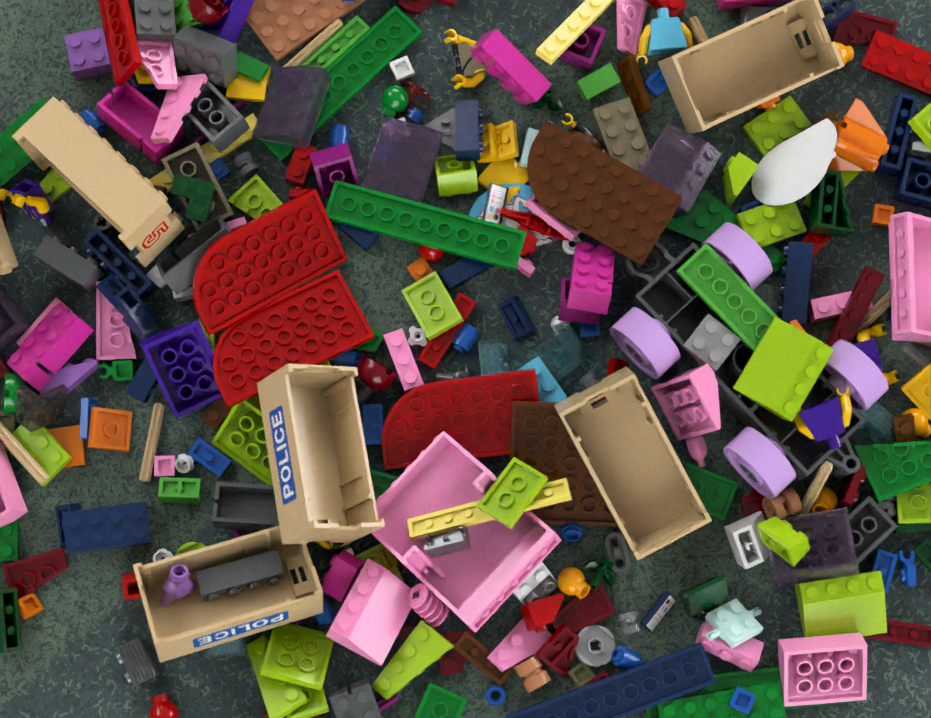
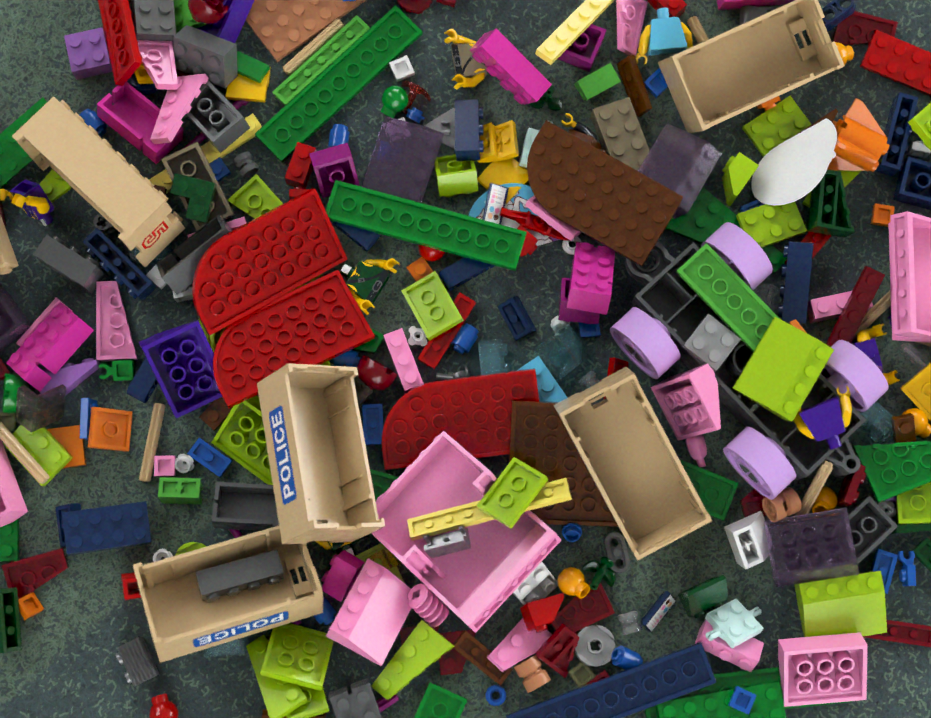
dark blue slope [96,273,162,341] -> none
medium lavender animal [159,564,198,607] -> none
clear purple slope [252,65,331,149] -> none
bright pink plate [516,257,535,278] -> none
lime slope [757,517,810,567] -> none
none -> torso [340,258,400,315]

